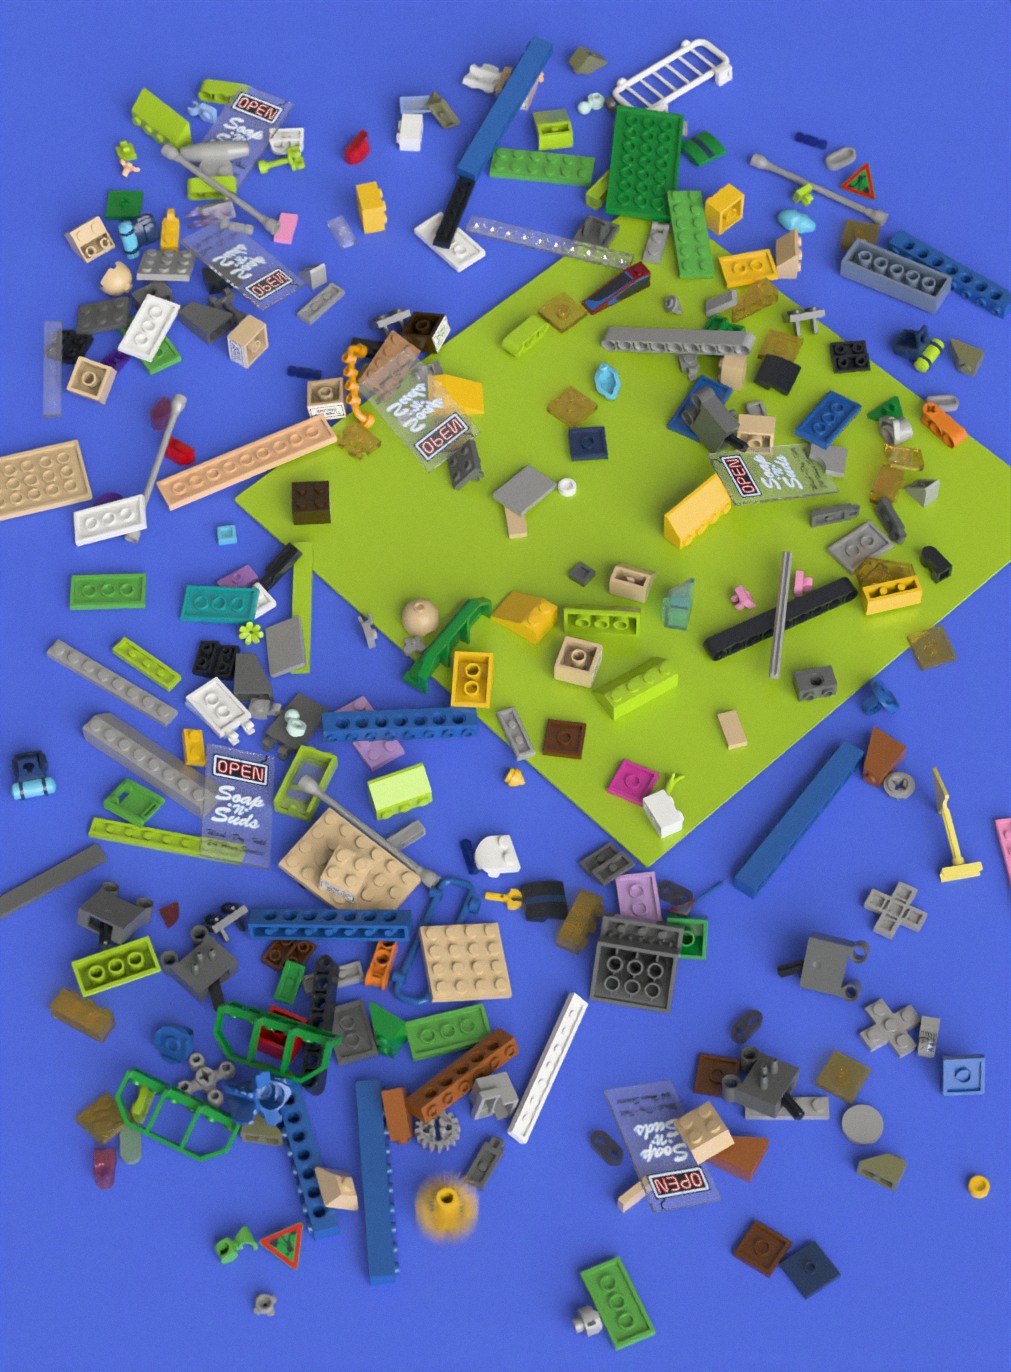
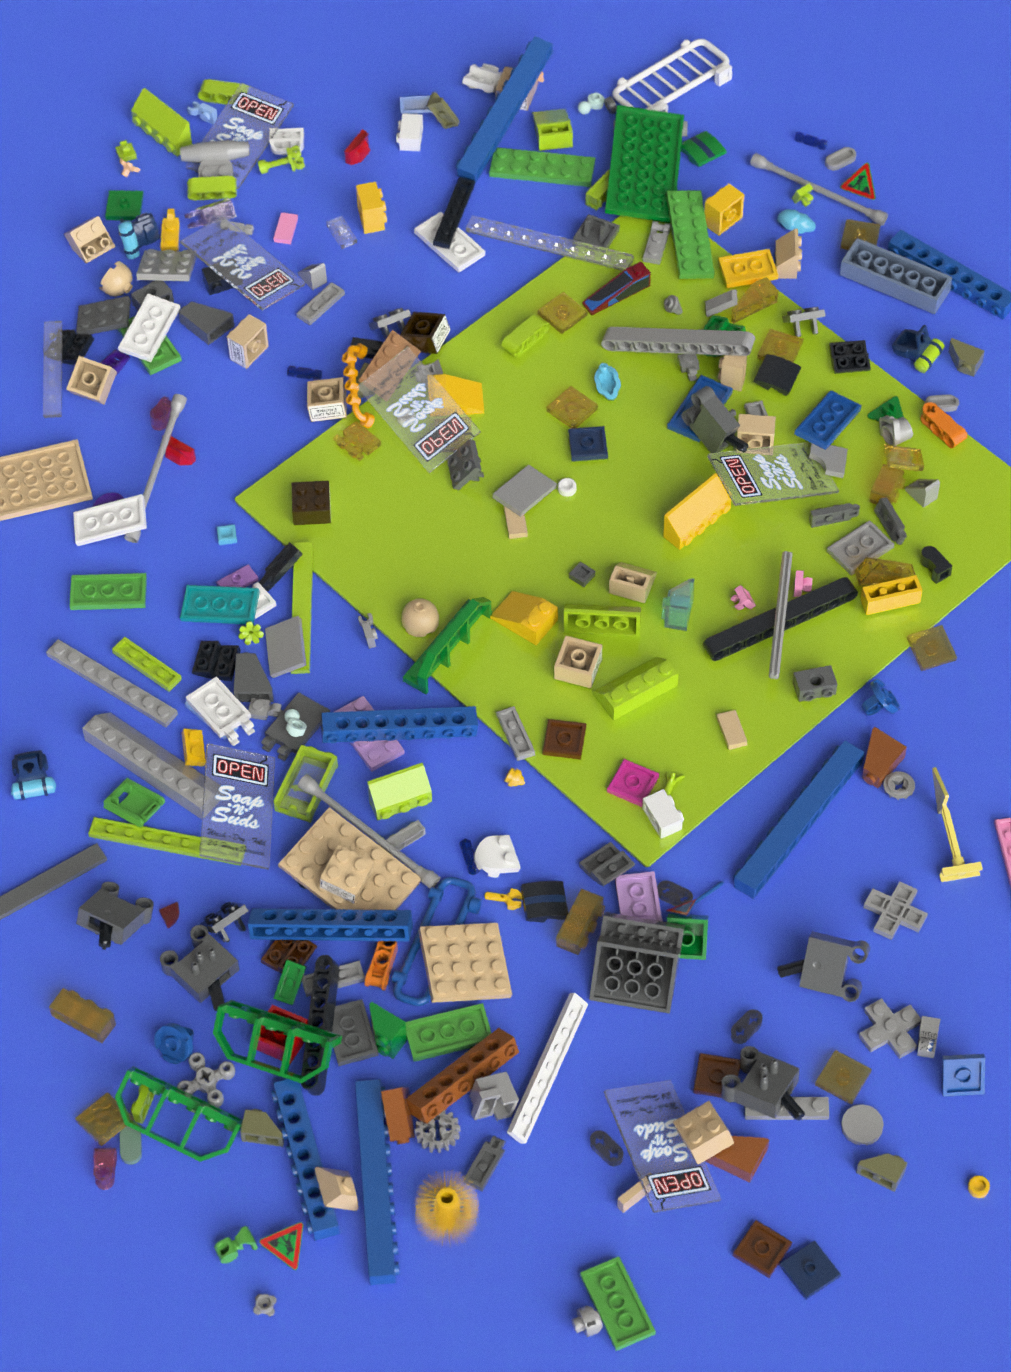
lime slope [71,936,161,998] -> none
light nougat plate [156,414,337,511] -> none
light grey hose [161,143,281,235] -> none
dark grey bar [207,287,247,326] -> none
blue piece [224,1070,294,1127] -> none
light grey piece [404,636,426,657] -> none
yellow slope [451,651,495,708] -> none
olive slope [568,46,608,75] -> none

